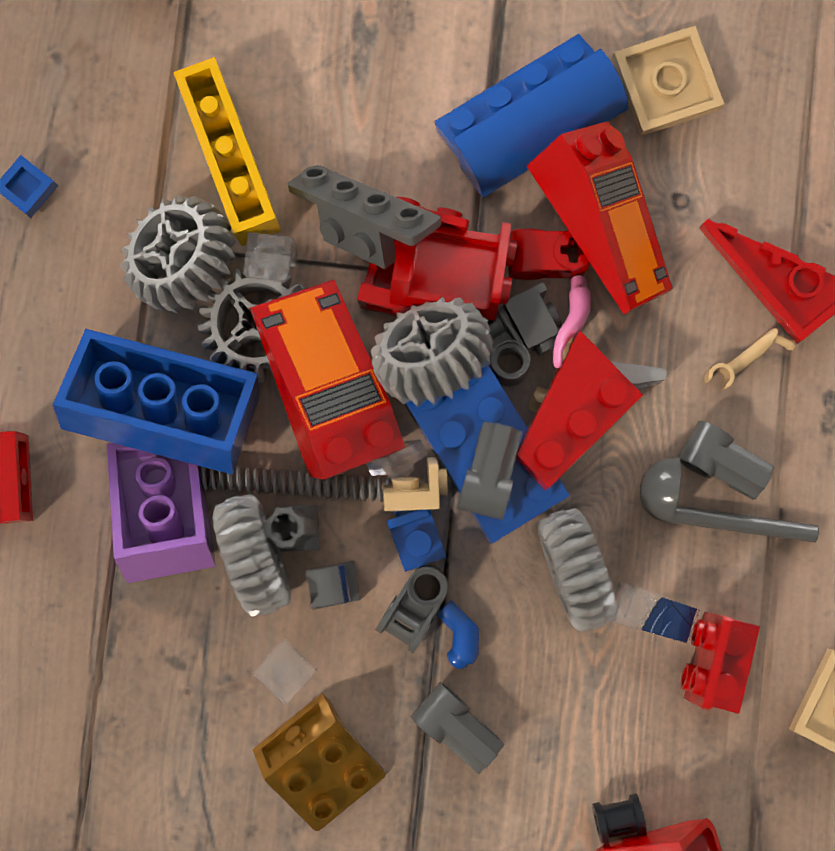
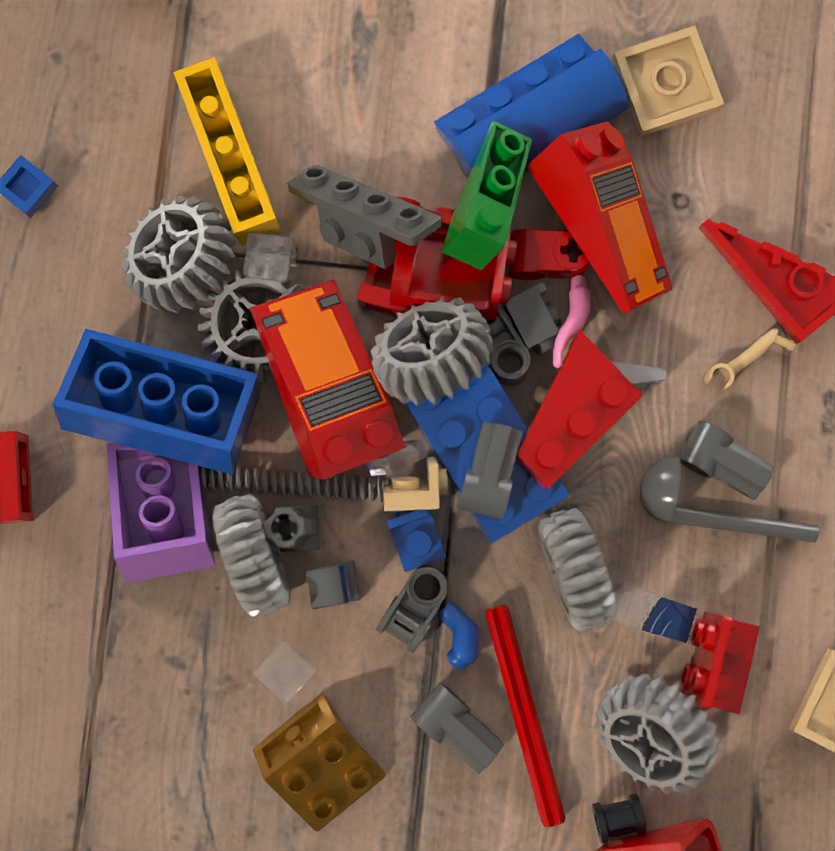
none -> green slope [442,120,532,270]
none -> red axle [485,605,566,827]
none -> light grey gear [594,673,720,795]

